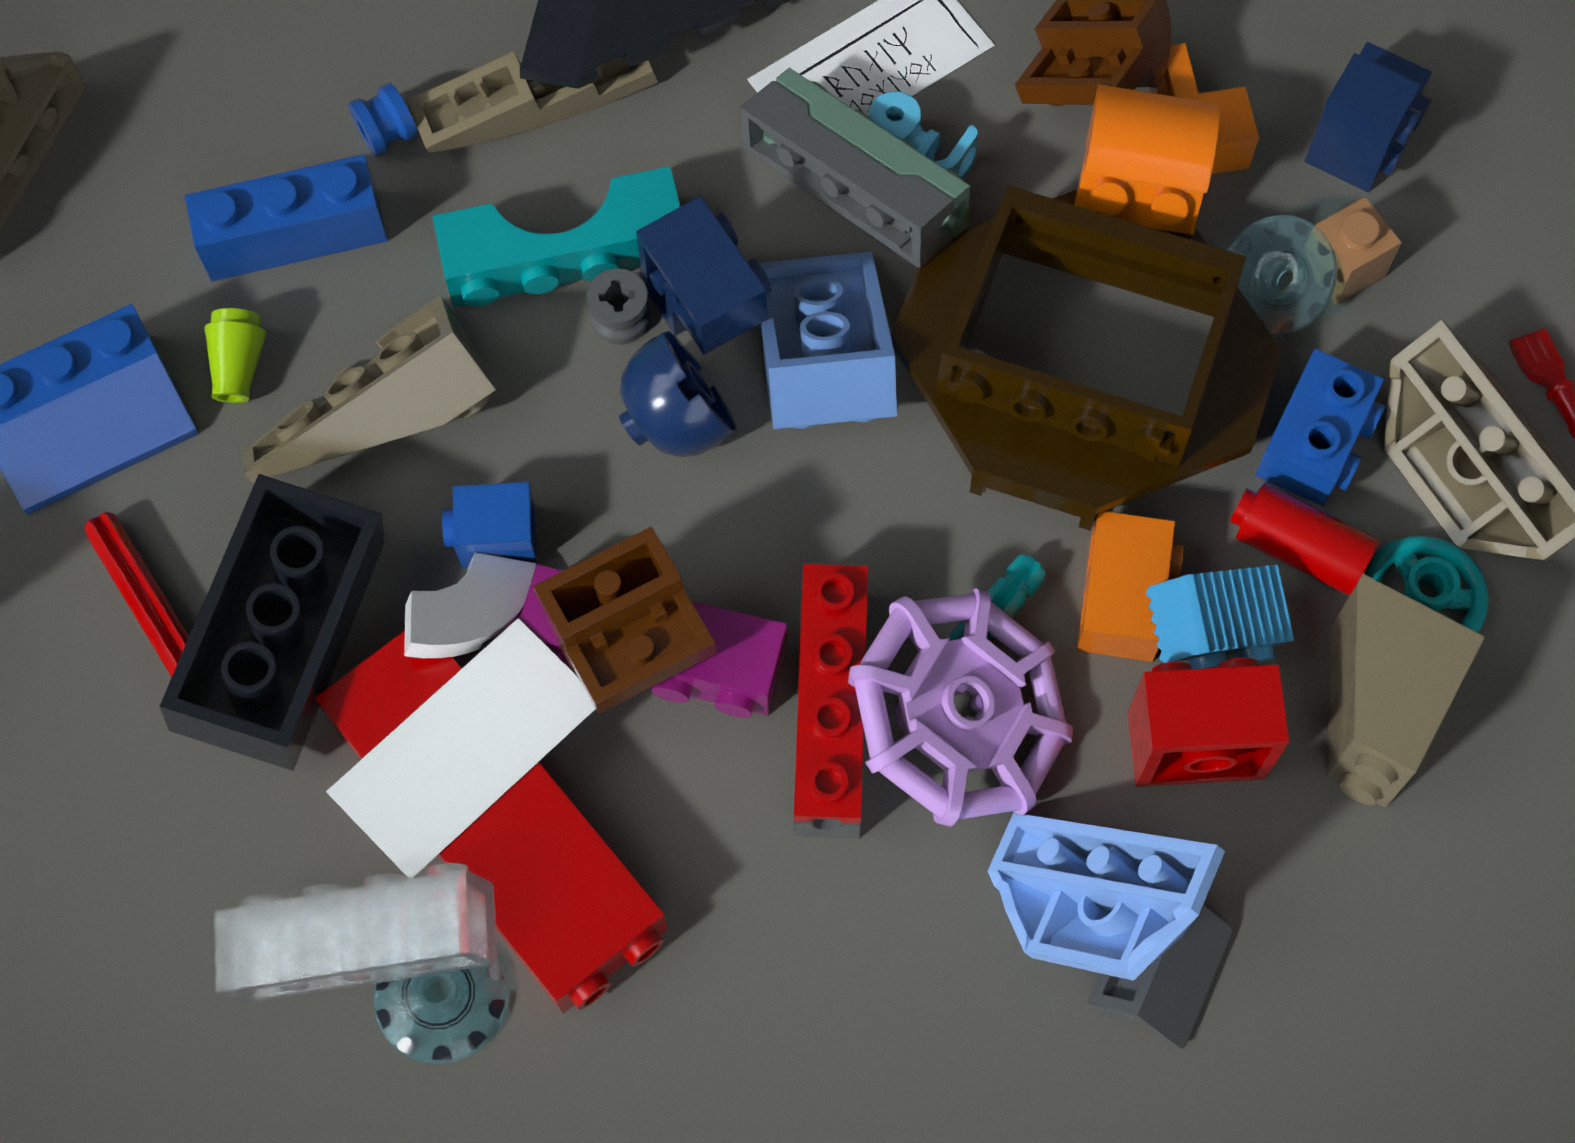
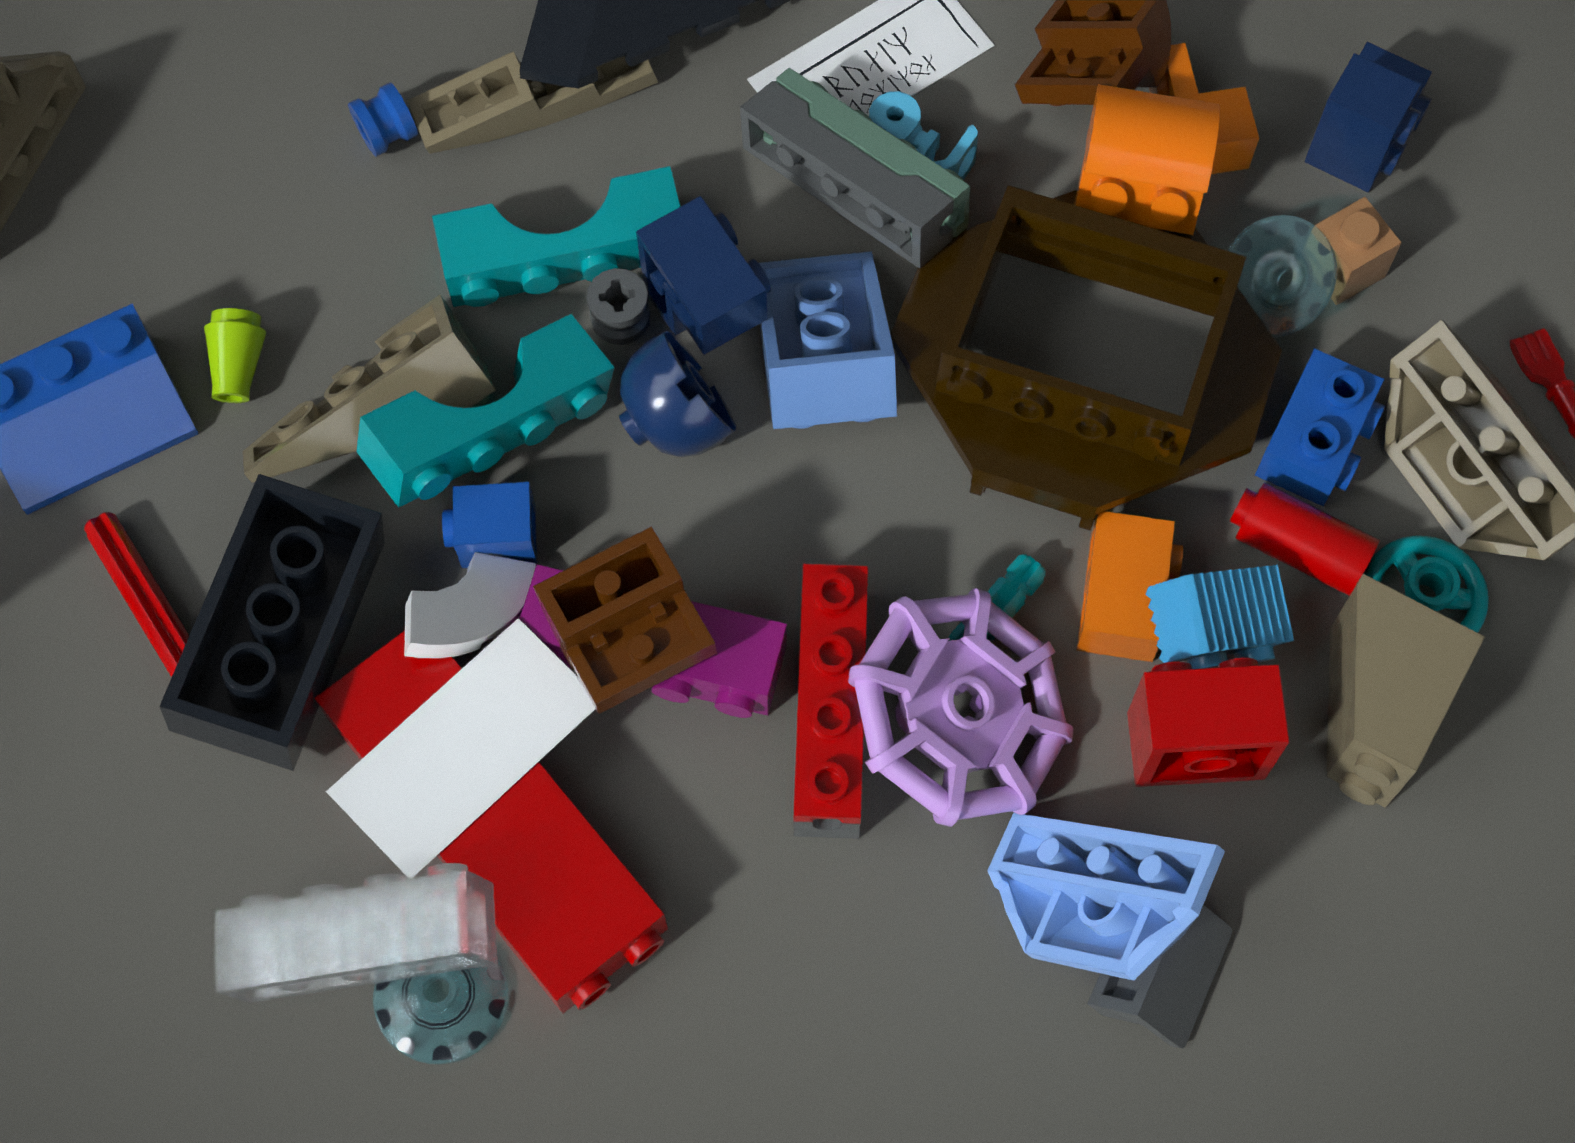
blue brick [184,154,388,282] -> none
none -> teal arch [356,314,614,508]

